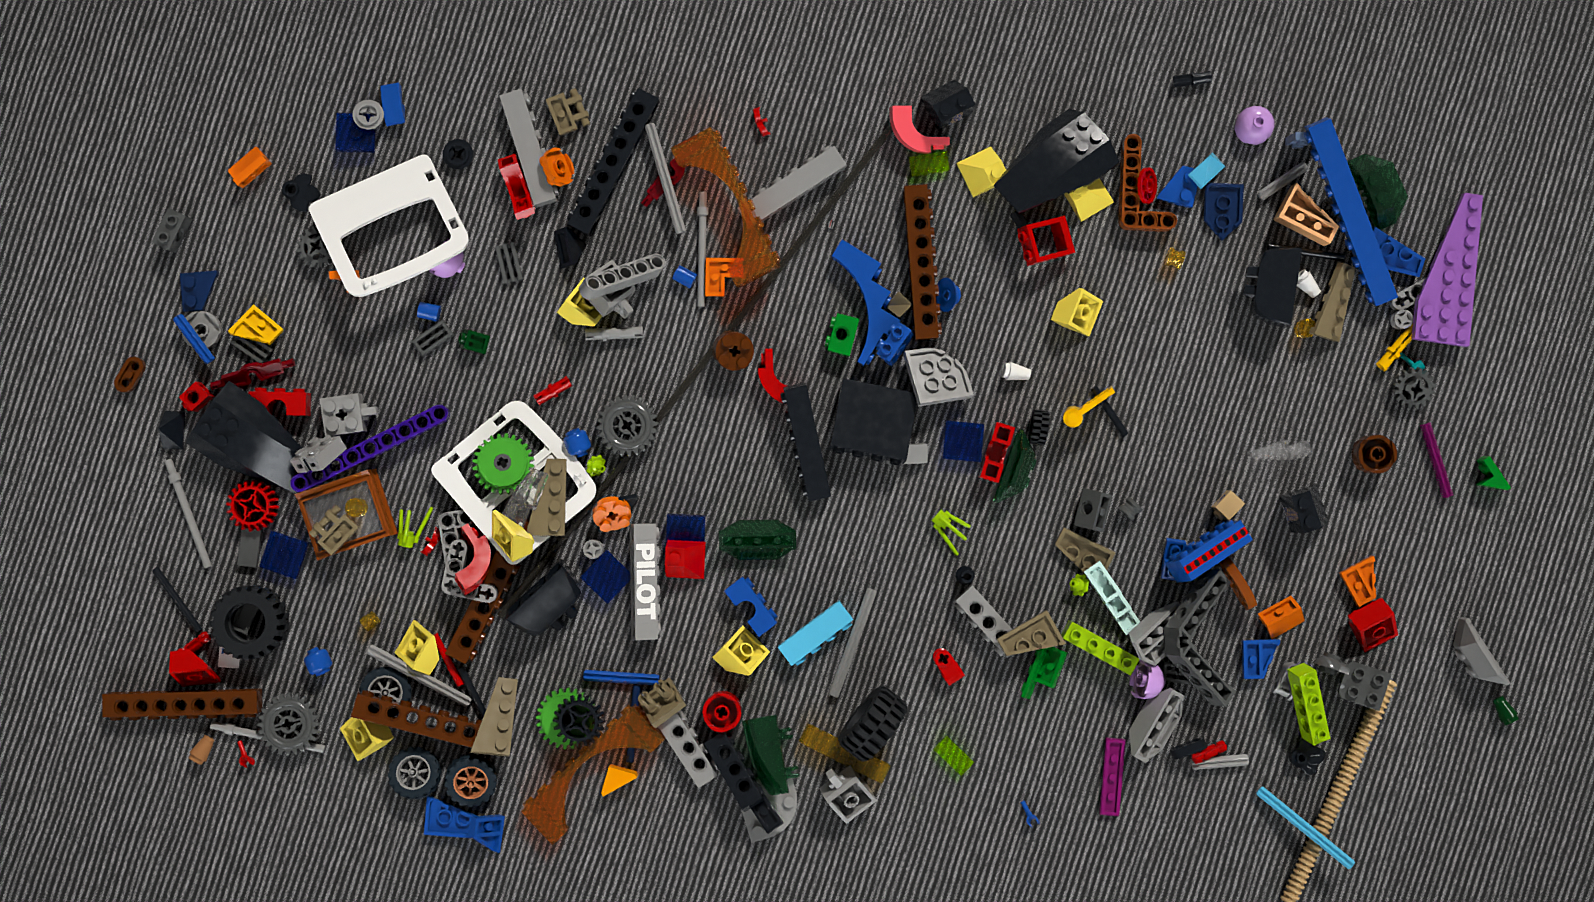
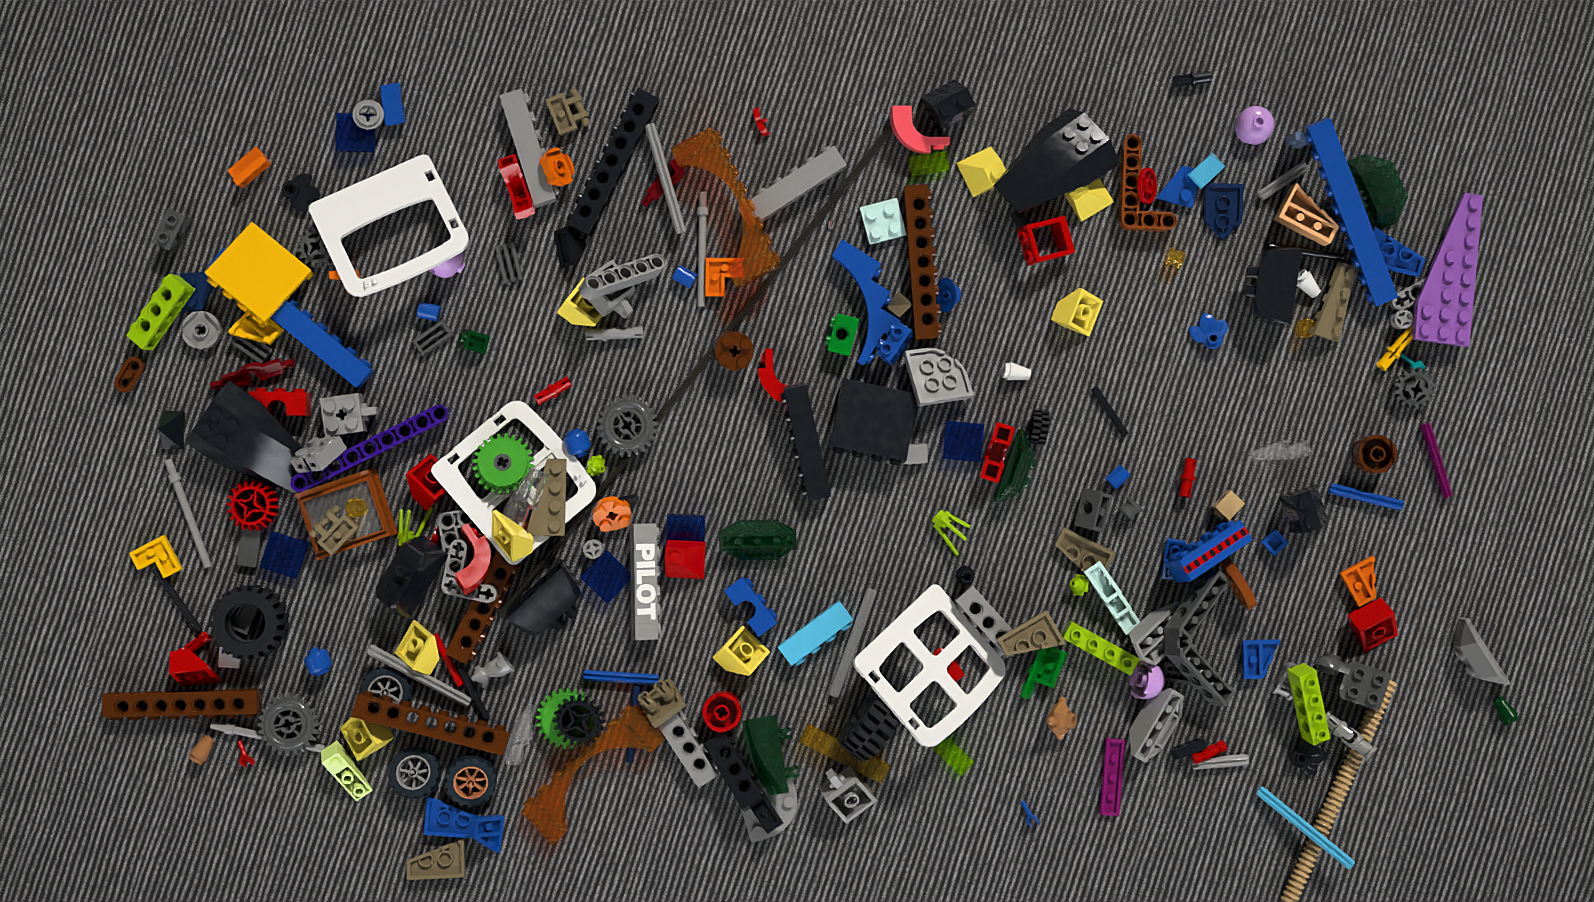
blue axle [173,314,215,364] -> none
red brick [179,381,215,412] -> none
clear yellow hose [359,611,381,632] -> none
black gear [443,139,474,170] -> none
dark tan wing [470,677,518,757] -> none
light orange slope [601,764,638,796] -> none
yellow piece [1063,386,1115,428] -> none
orange panel [1258,596,1305,639] -> none
green slope [1475,456,1511,490] -> none
none -> lime brick [126,274,195,350]
none -> yellow plate [129,535,183,578]
none -> yellow panel [204,222,314,326]
none -> blue brick [208,248,375,389]
none -> yellowish green slope [321,741,373,801]
none -> black hips [375,535,448,619]
none -> red slope [406,454,447,511]
none -> dark tan wing [407,838,466,880]
none -> light grey animal [471,651,515,688]
none -> clear slope [506,704,533,765]
none -> white window [853,584,1006,747]
none -> light aqua plate [860,198,907,245]
none -> medium nougat rock [1046,697,1077,740]
none -> blue piece [1105,464,1131,490]
none -> red pin [1178,458,1197,498]
none -> blue plate [1189,313,1228,349]
none -> blue plate [1260,529,1288,556]
none -> light grey piece [1325,710,1378,761]
none -> blue axle [1328,483,1404,510]

